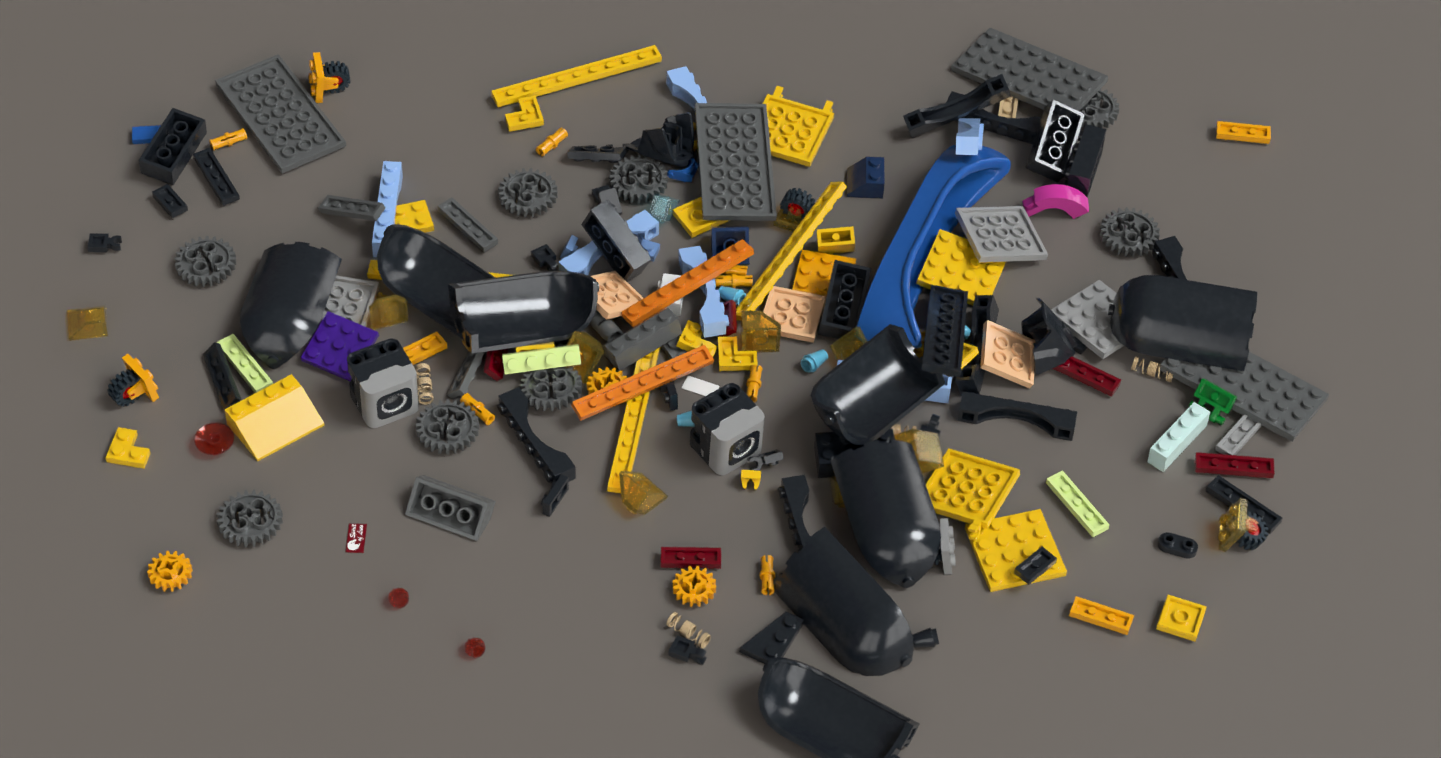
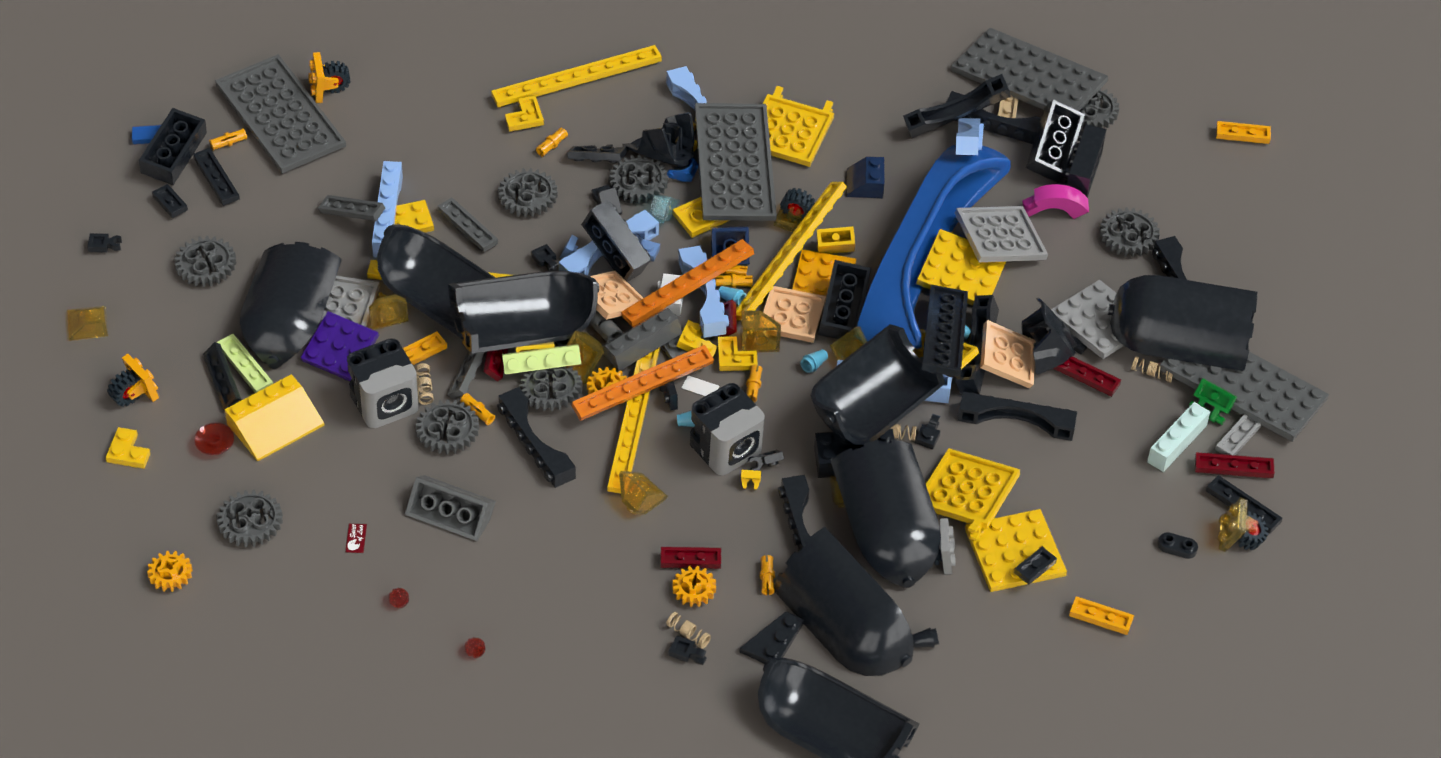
black plate [541,474,569,517] -> none
clear yellow slope [895,429,944,473] -> none
yellowish green plate [1046,470,1109,537] -> none
yellow plate [1156,595,1207,642] -> none

